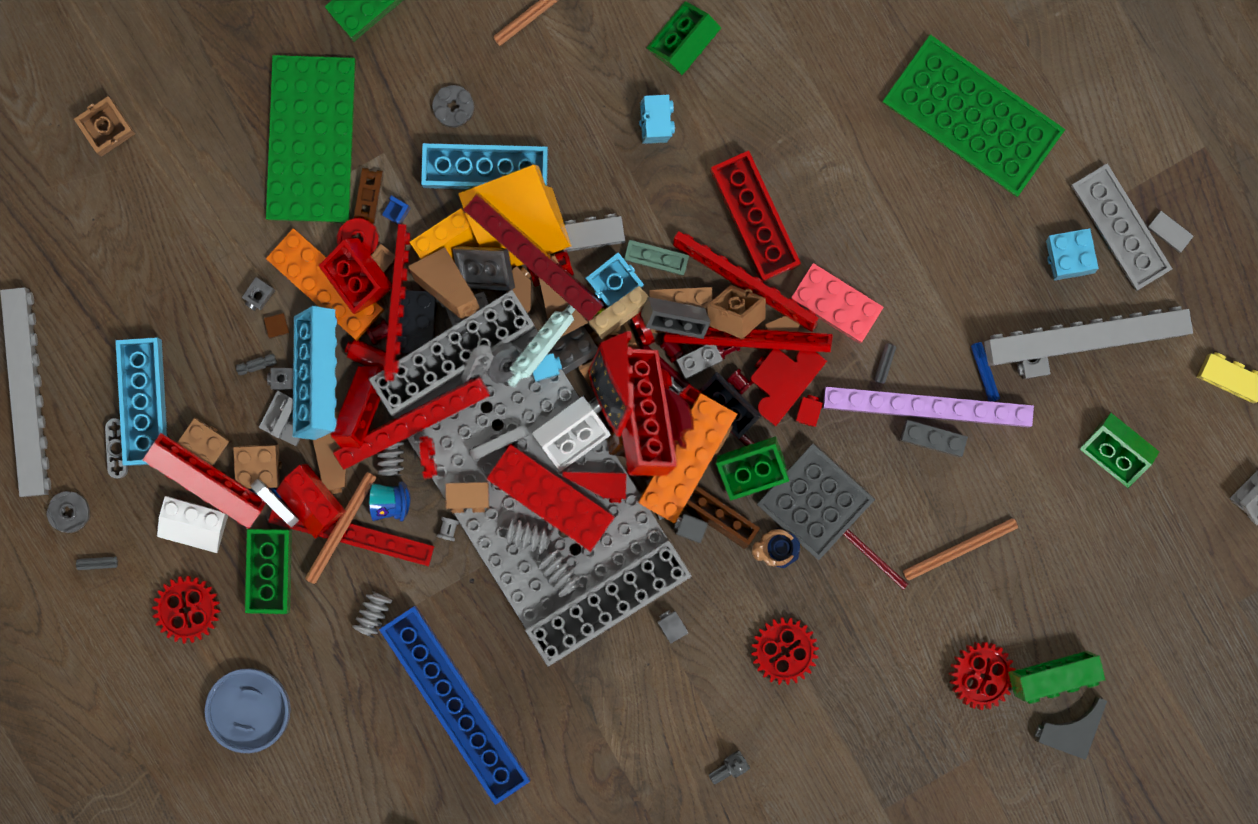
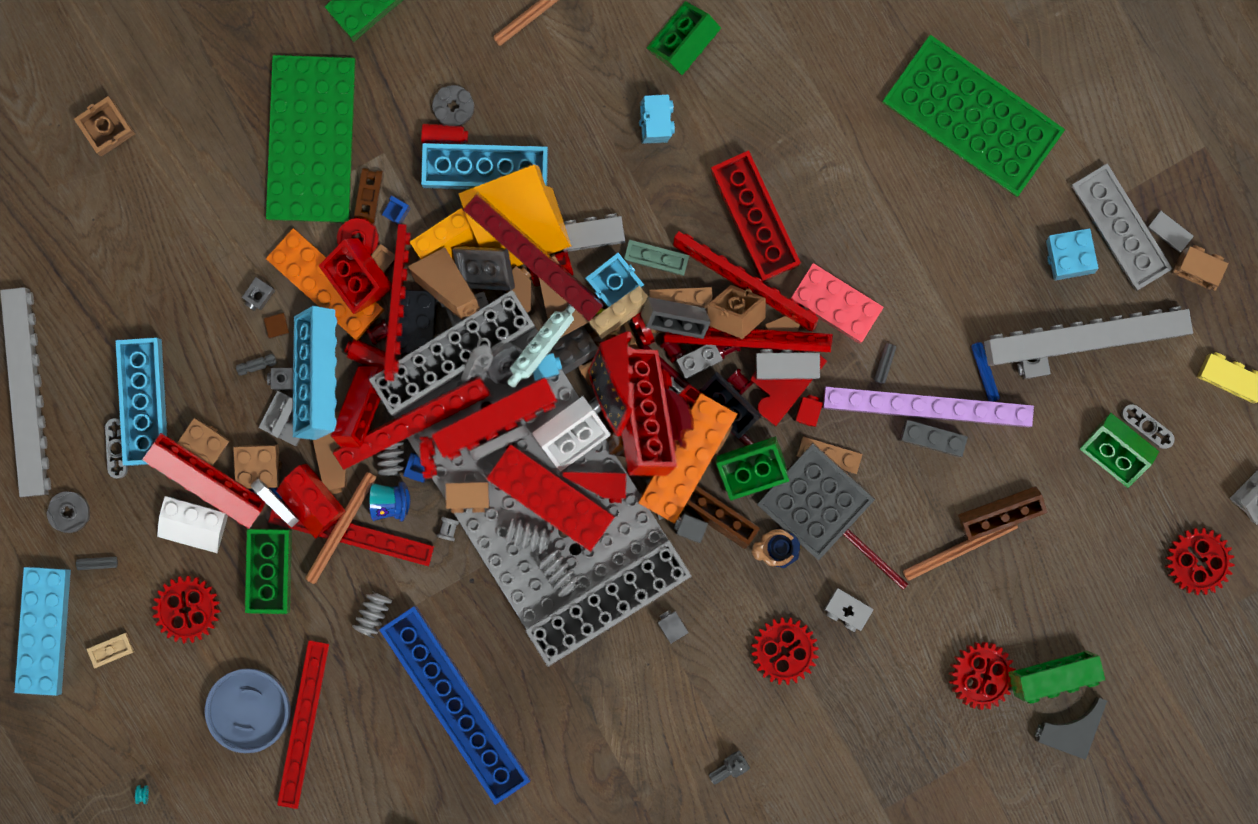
none -> medium azure brick [15,567,71,696]
none -> tan plate [87,633,134,668]
none -> teal bush [135,785,149,804]
none -> red plate [277,640,330,809]
none -> blue panel [403,452,426,483]
none -> red brick [421,123,468,145]
none -> red brick [432,377,558,460]
none -> light grey brick [756,349,820,380]
none -> medium nougat plate [797,437,863,474]
none -> light grey brick [824,588,874,632]
none -> reddish brown brick [958,486,1048,541]
none -> light grey beam [1121,404,1174,449]
none -> red gear [1165,528,1235,595]
none -> medium nougat brick [1172,245,1229,291]

